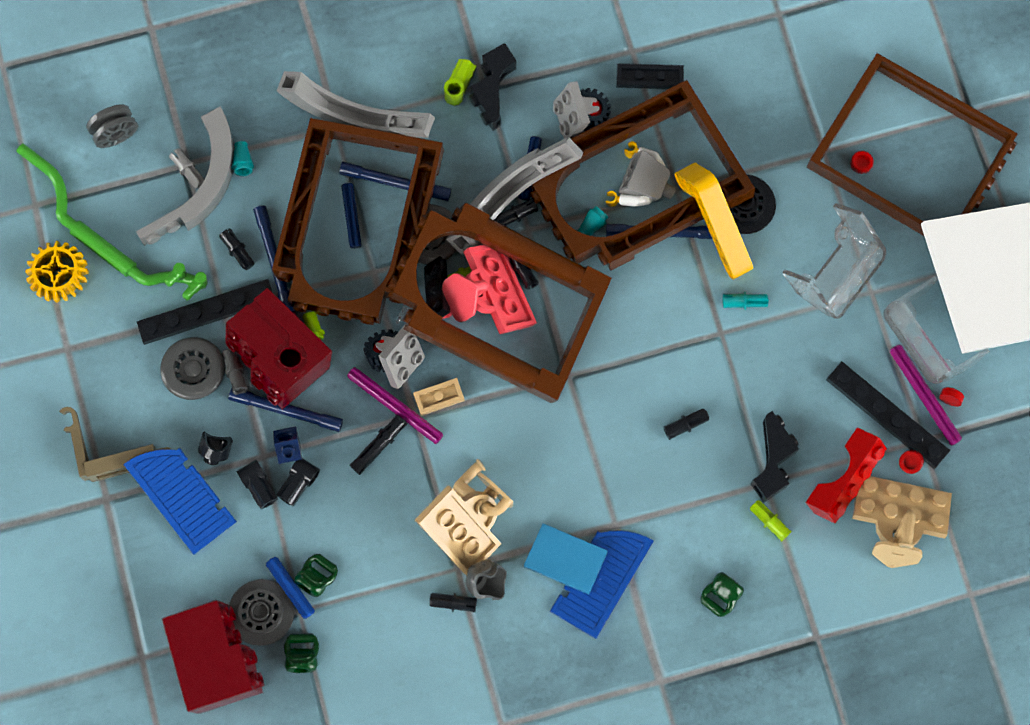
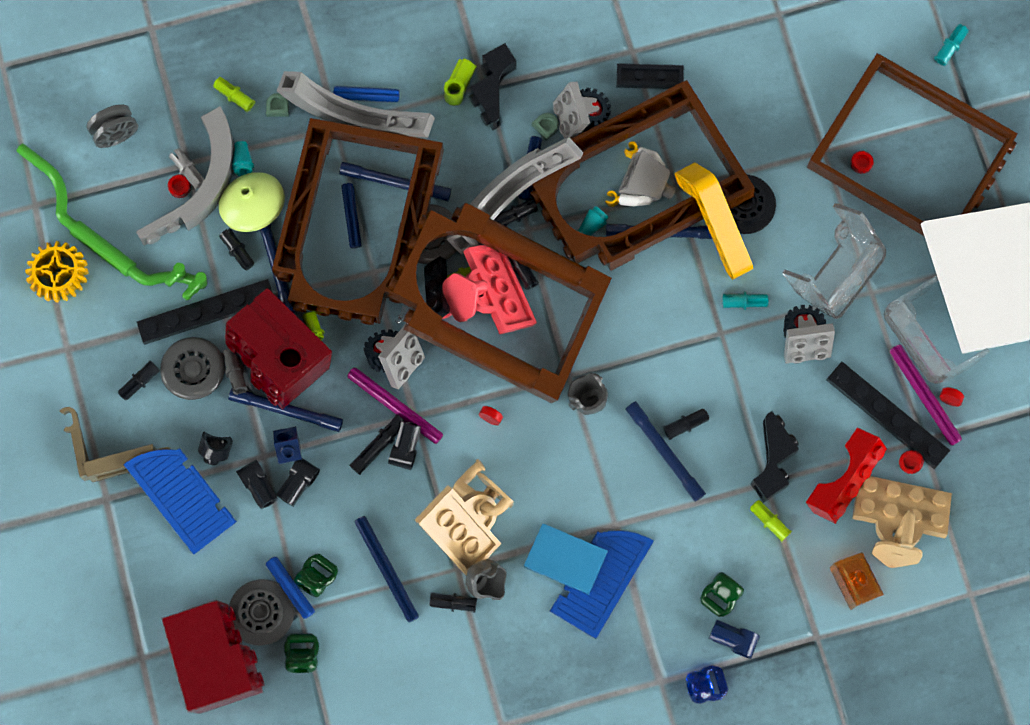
tan plate [413,378,465,416] -> none
none -> black axle [118,360,160,400]
none -> red tile [167,174,191,198]
none -> lime axle [213,77,255,112]
none -> yellowish green dish [219,172,285,232]
none -> sand green tile [266,93,289,117]
none -> blue axle [333,86,400,102]
none -> dark blue axle [355,516,419,623]
none -> black piece [388,421,422,470]
none -> red tile [479,406,503,426]
none -> sand green tile [531,113,559,141]
none -> dark grey cap [568,373,608,415]
none -> dark blue piece [625,401,706,502]
none -> clear blue piece [686,665,729,704]
none -> dark blue piece [709,620,760,659]
none -> light grey plate [783,305,835,363]
none -> clear orange slope [830,552,884,610]
none -> teal axle [934,24,969,66]

